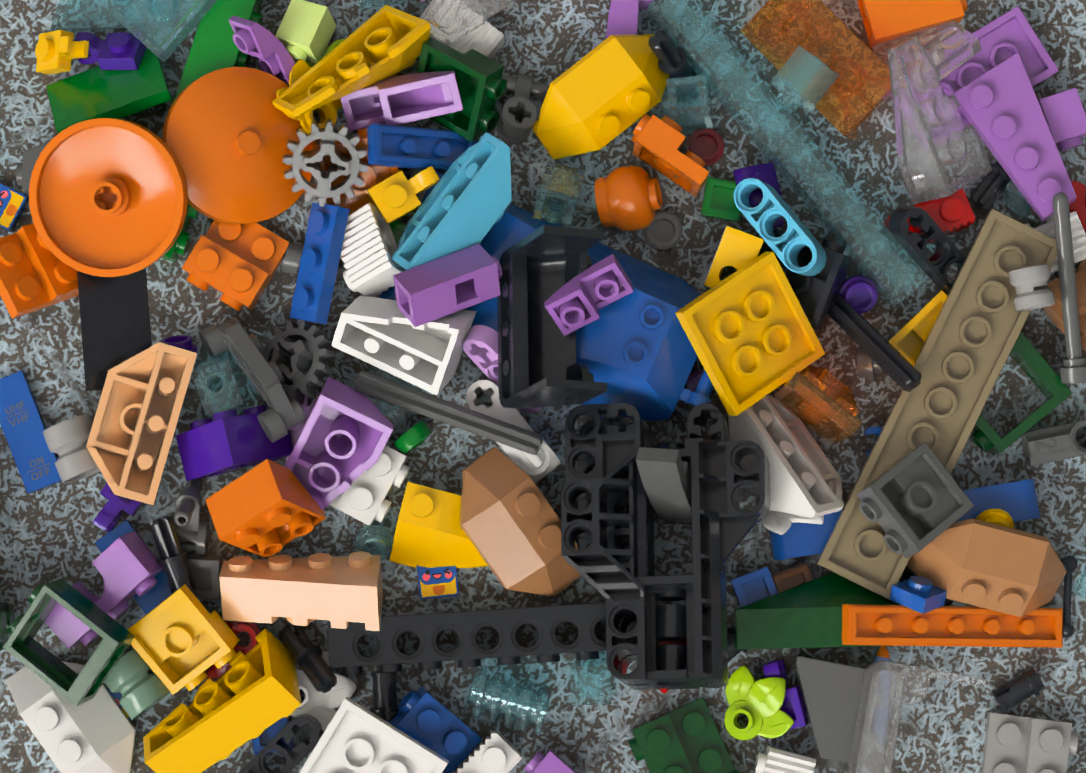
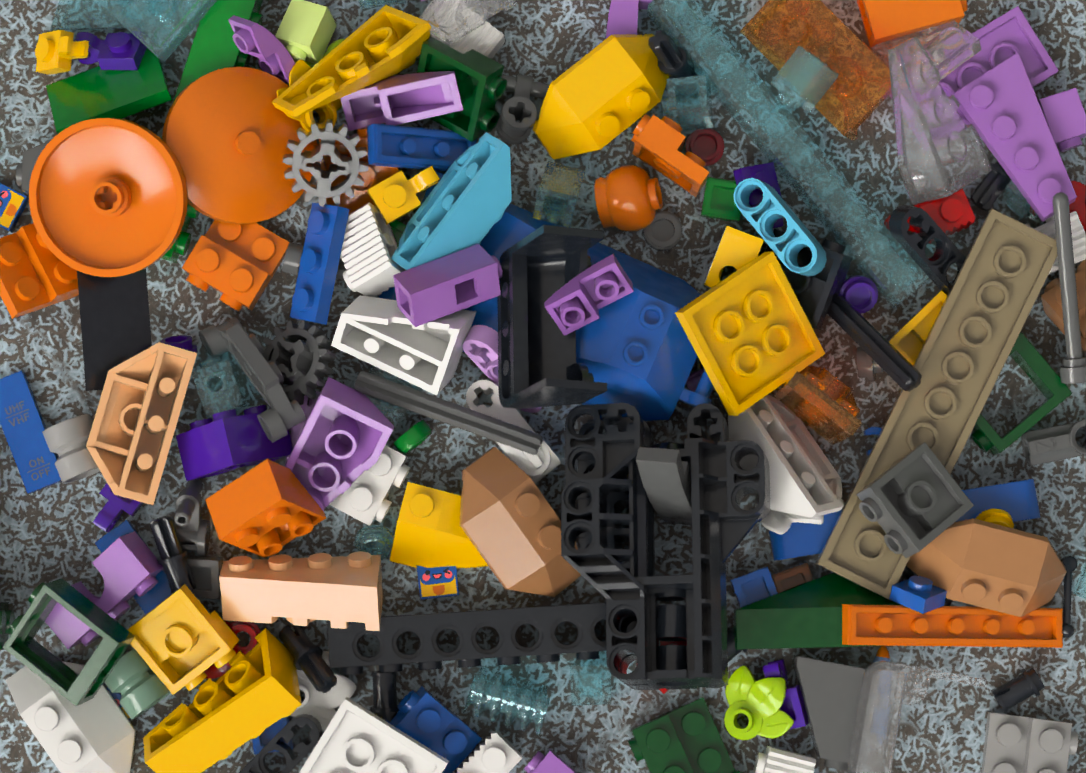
light grey wheel [1008,265,1056,312] -> none

